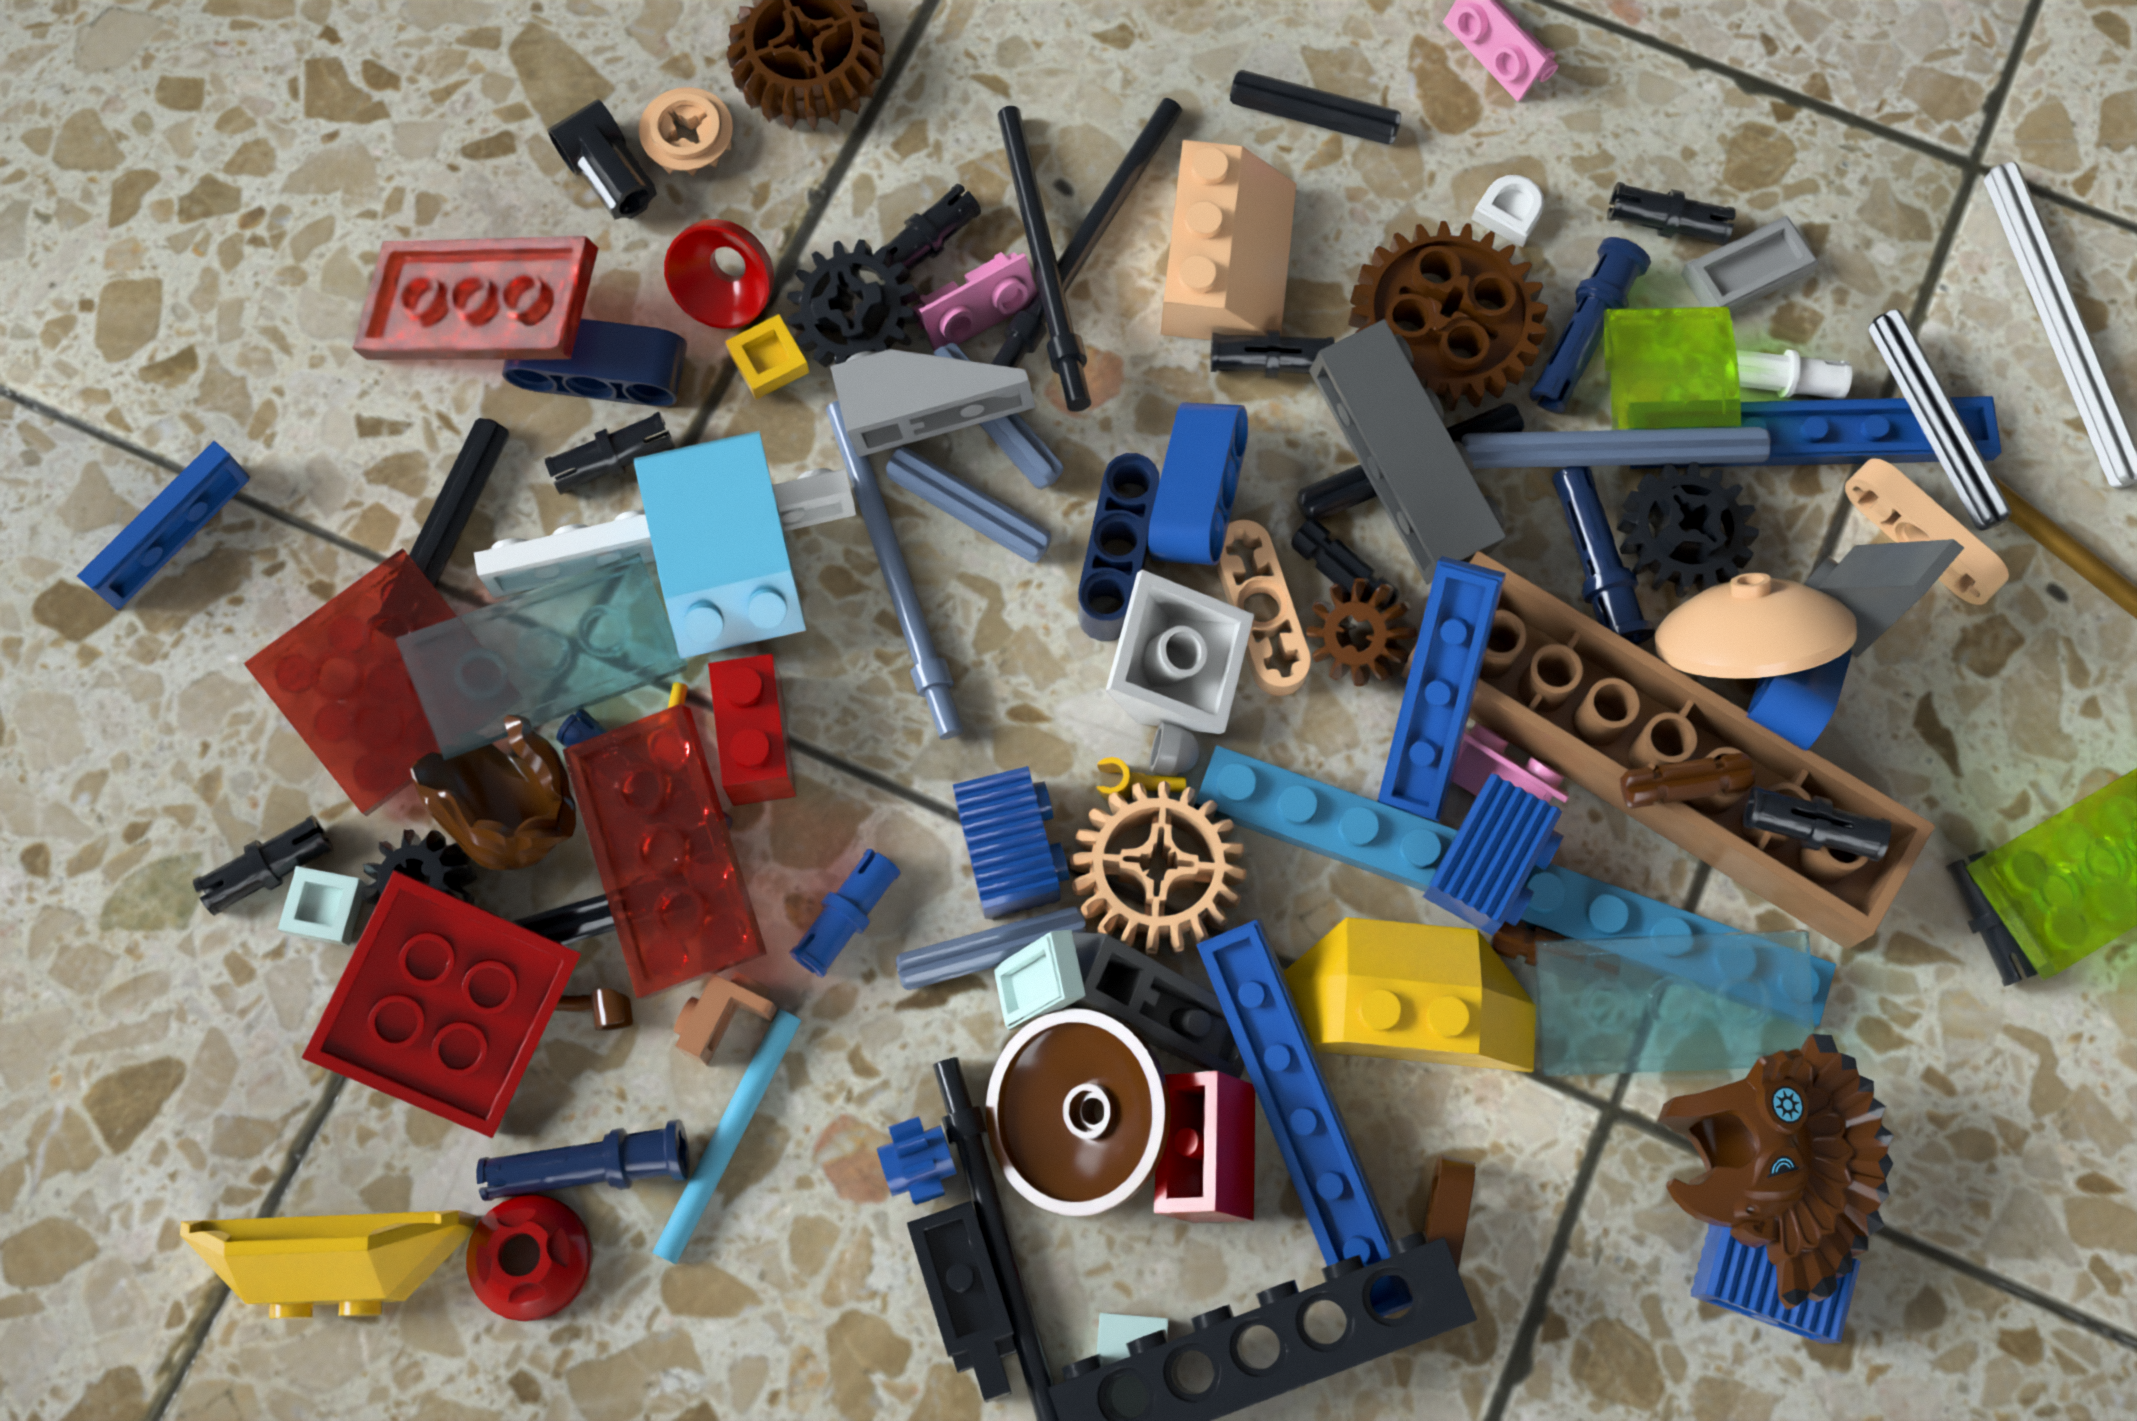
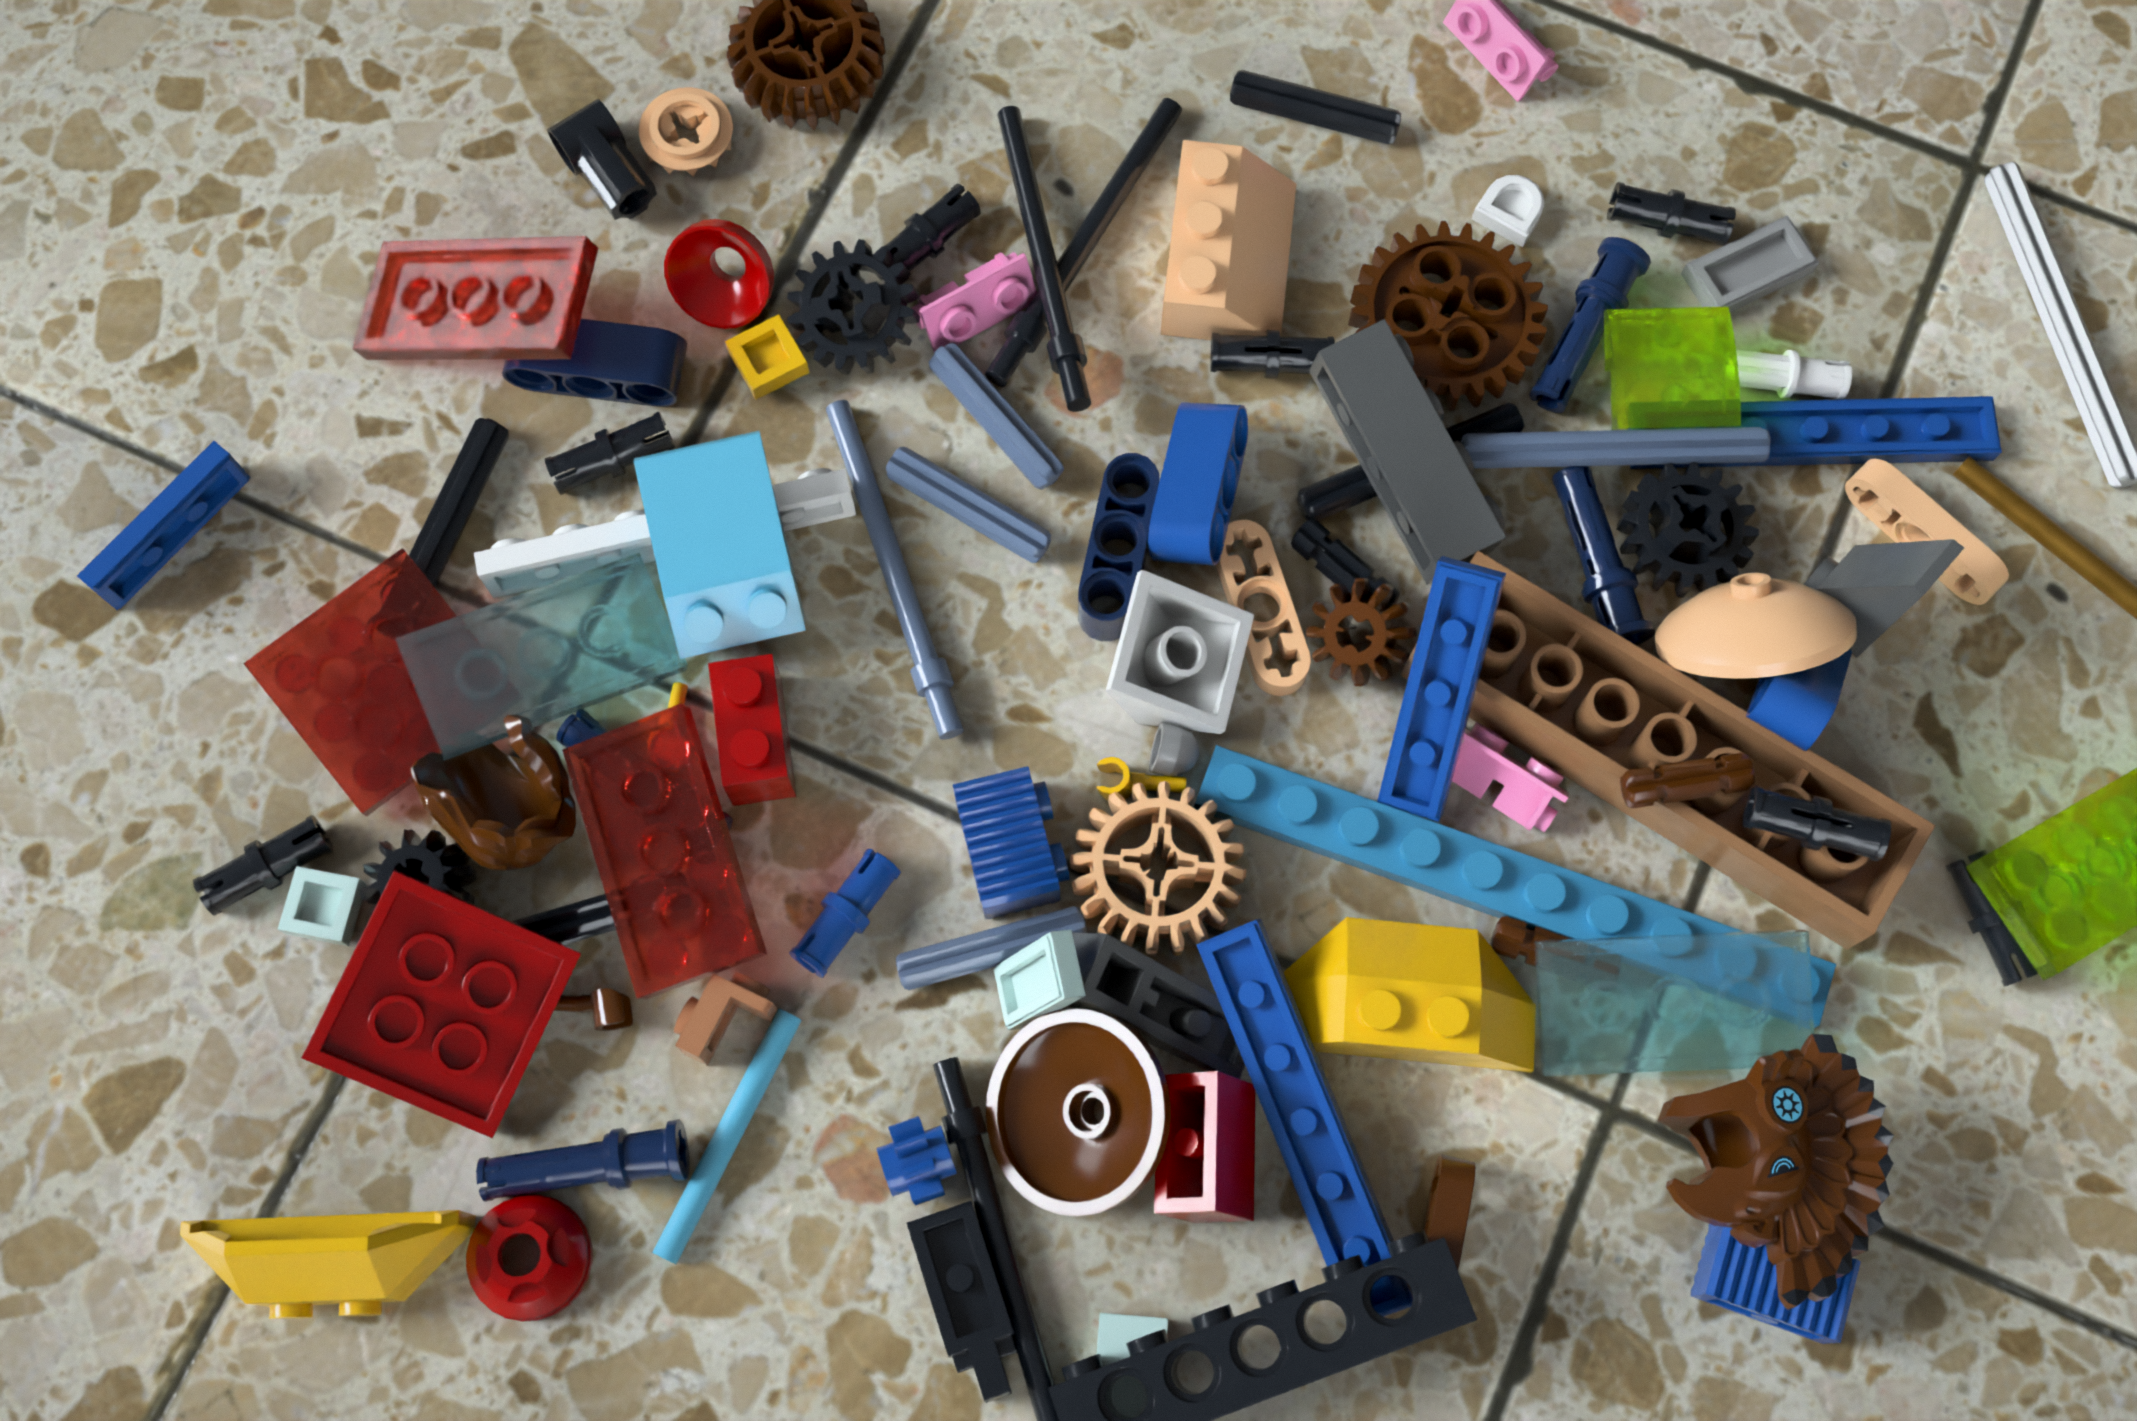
light grey slope [830,349,1036,457] -> none
blue brick [1422,773,1564,936] -> none
axle [1868,309,2012,531] -> none

